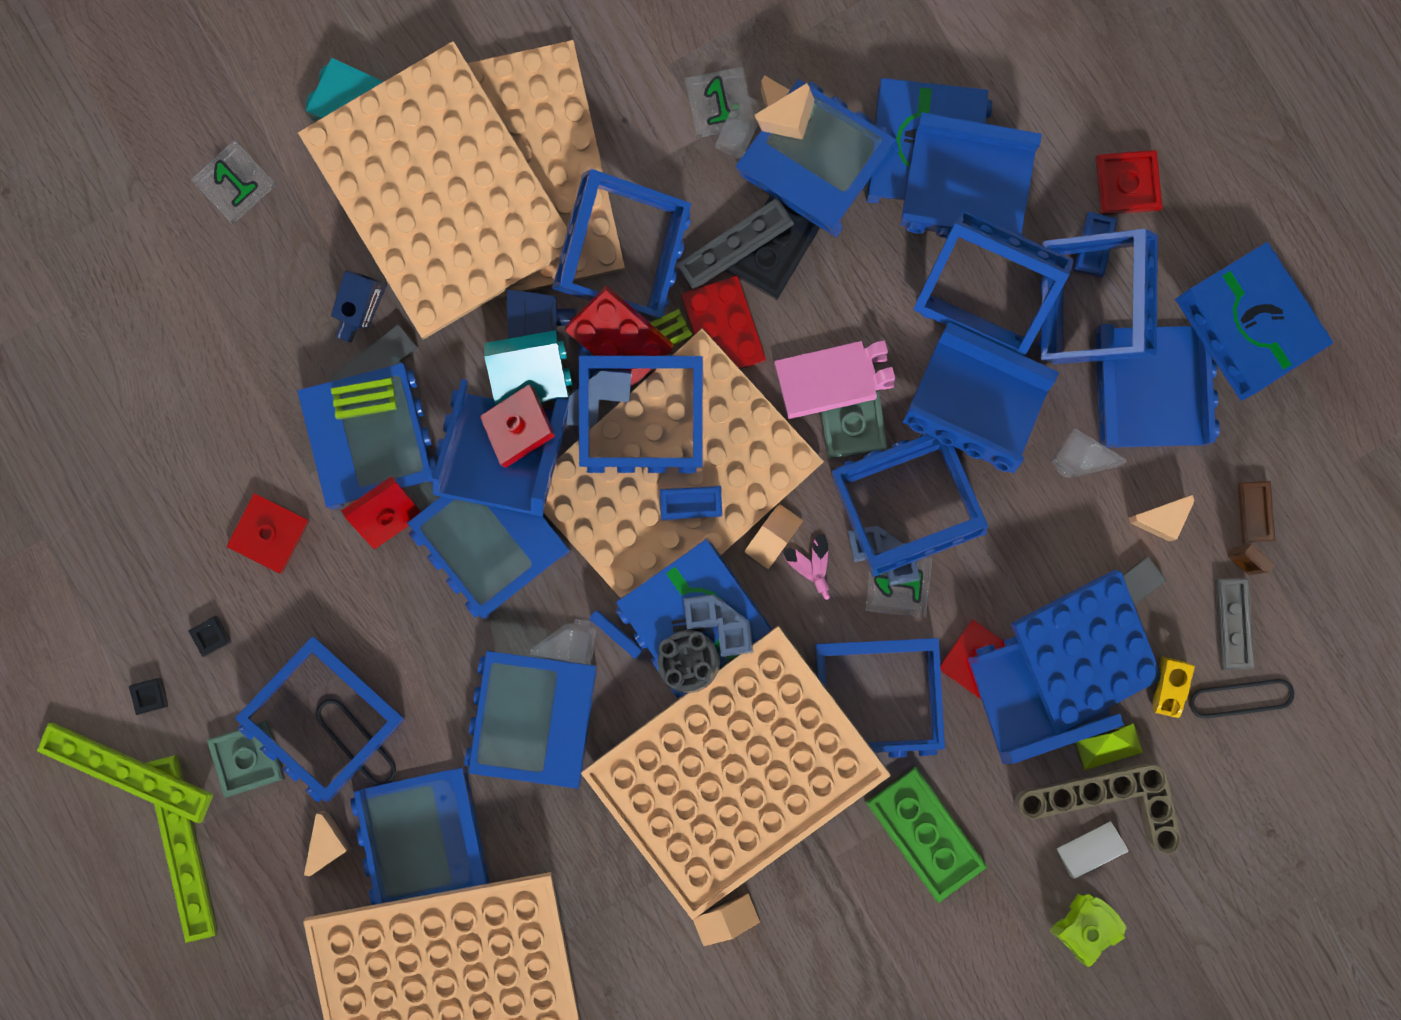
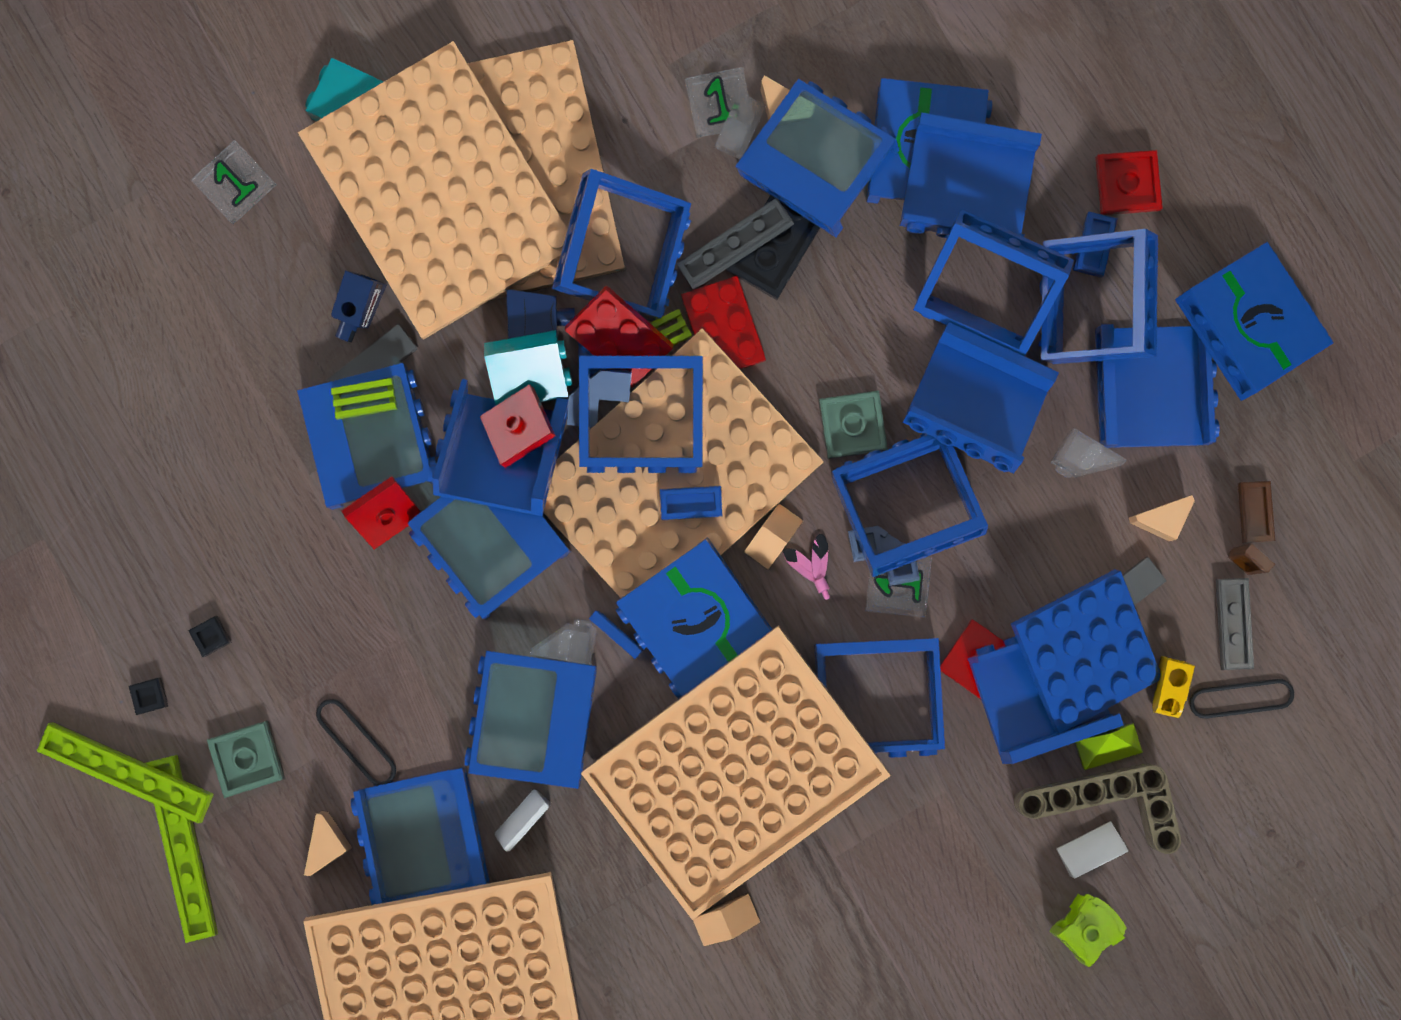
red plate [226,493,310,574] -> none
blue window [235,636,405,803] -> none
dark grey tile [658,630,720,693] -> none
sand blue tile [684,594,754,657] -> none
light nougat slope [754,83,814,140] -> none
bright pink tile [774,340,895,419] -> none
bright green tile [865,766,987,903] -> none
none -> white slope [495,789,551,852]

